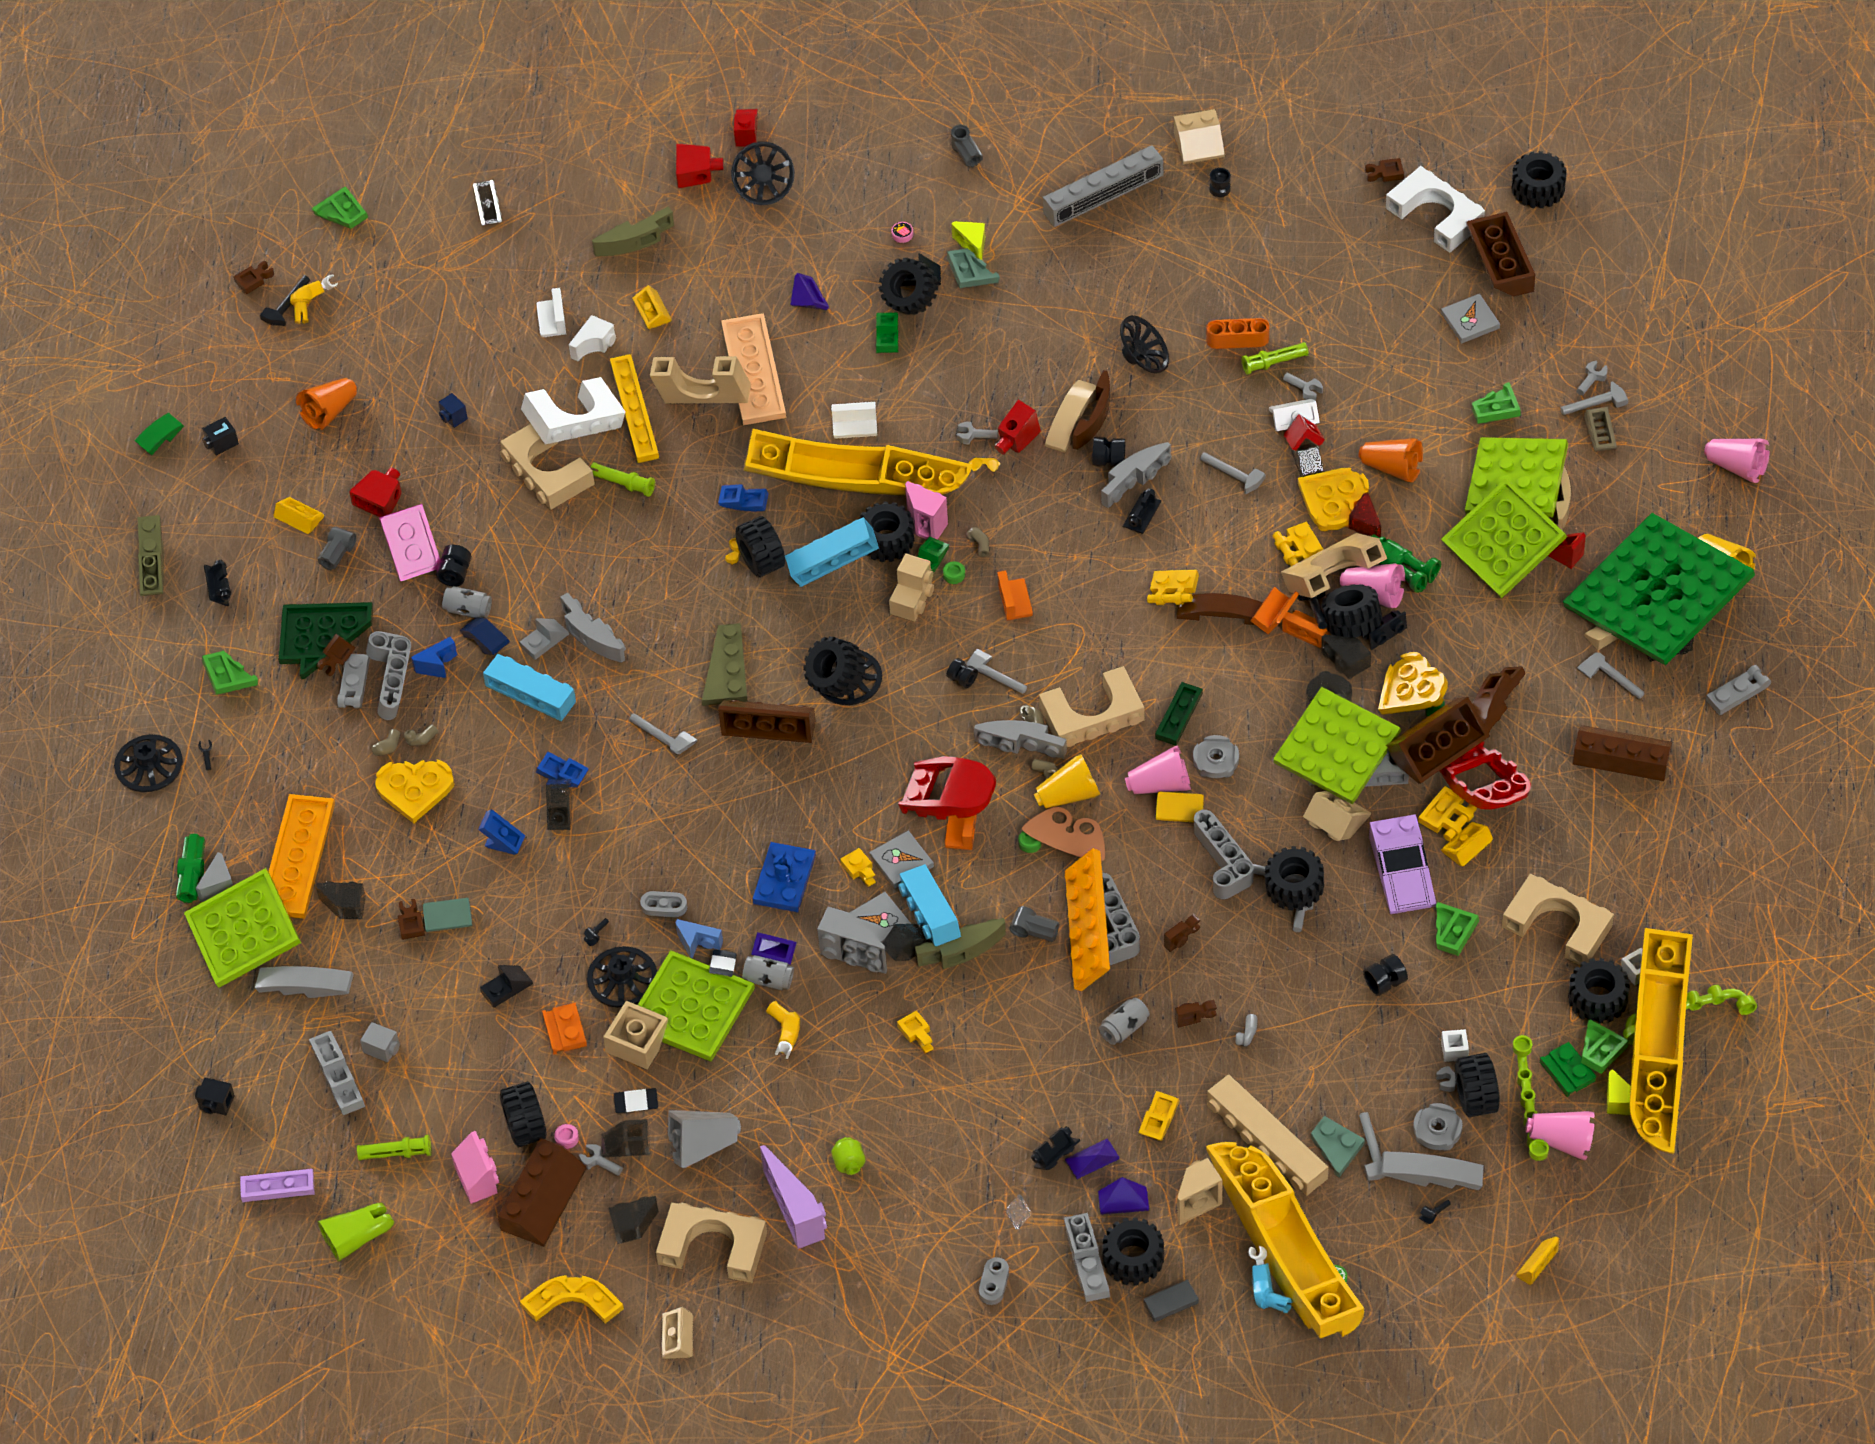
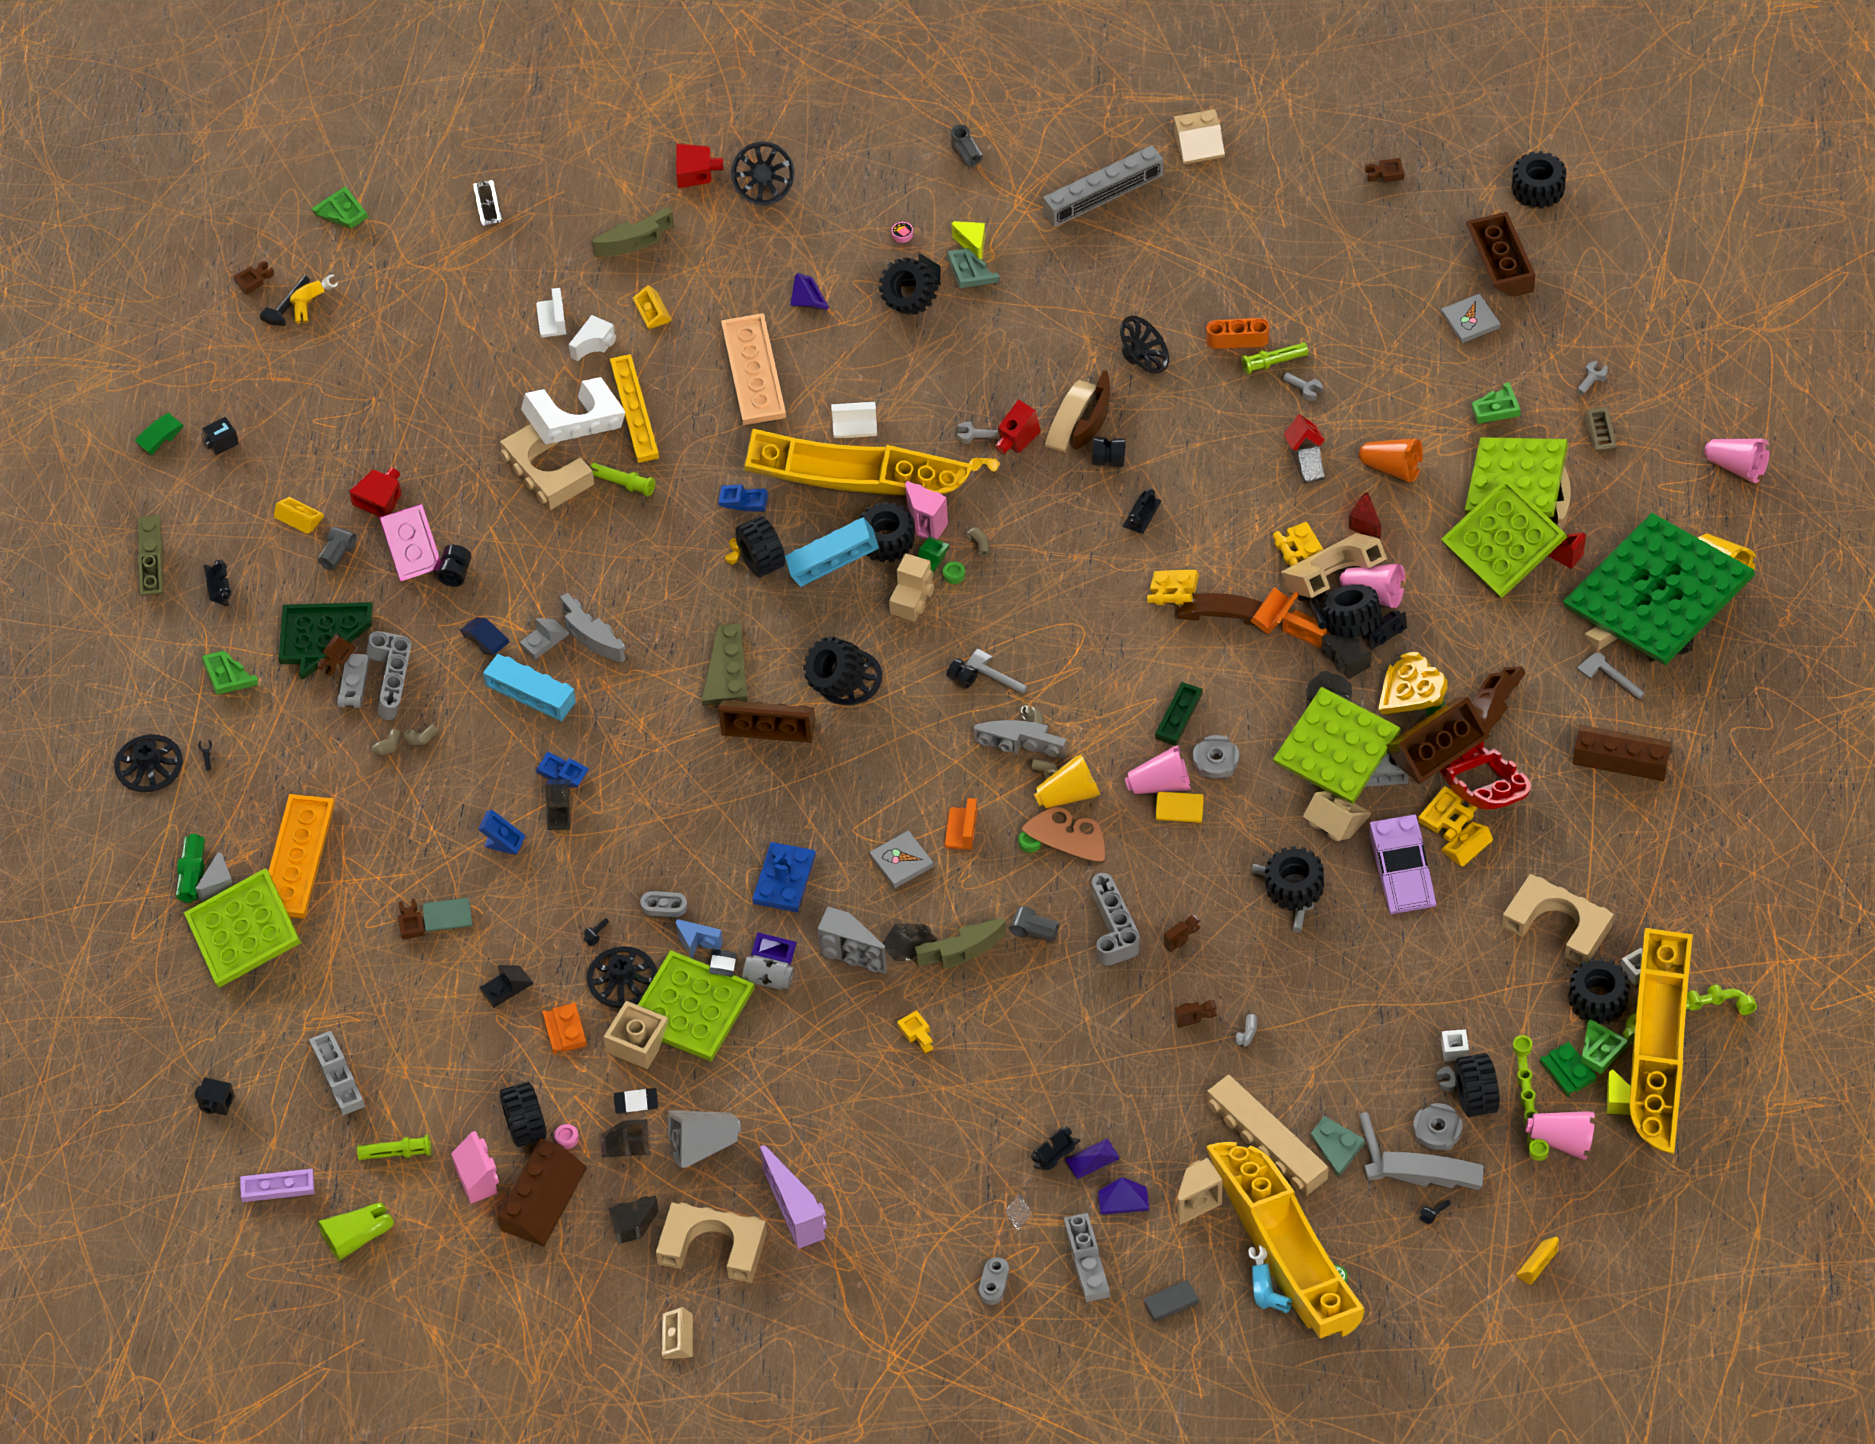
light grey slope [255,966,354,998] -> none
orange cone [296,378,357,430] -> none
clear smoke slope [316,881,366,919] -> none
light grey brick [360,1022,400,1063] -> none
yellow plate [375,759,455,824] -> none
blue slope [411,637,457,678] -> none
dark blue plate [438,393,468,428] -> none
light grey piece [442,586,492,618] -> none
yellow plate [520,1275,624,1324] -> none
light grey bar [579,1144,623,1176] -> none
light grey piece [629,714,698,754] -> none
tan arch [650,356,751,404] -> none
red arch [734,109,758,147] -> none
yellow arm [766,1001,800,1059] -> none
lime head [831,1137,866,1175] -> none
yellow plate [840,848,876,887] -> none
light grey tile [850,892,912,945] -> none
green slope [876,312,898,353] -> none
red slope [898,756,996,820] -> none
medium azure brick [898,864,961,947] -> none
orange panel [997,570,1033,621] -> none
tan arch [1039,666,1145,747] -> none
light orange plate [1065,848,1110,991] -> none
light grey piece [1099,998,1149,1045] -> none
light grey slope [1101,442,1172,509] -> none
black tyre [1102,1217,1164,1286] -> none
yellow slope [1138,1091,1179,1141] -> none
light grey beam [1194,810,1253,899] -> none
light grey piece [1200,452,1266,494] -> none
black wheel [1209,167,1231,198] -> none
white panel [1269,399,1320,431] -> none
yellow plate [1298,468,1369,532] -> none
black wheel [1363,954,1408,996] -> none
green piece [1371,534,1442,593] -> none
white arch [1386,166,1485,253] -> none
bright green wing [1436,902,1479,956] -> none
light grey piece [1560,382,1628,415] -> none
light grey plate [1706,665,1771,715] -> none

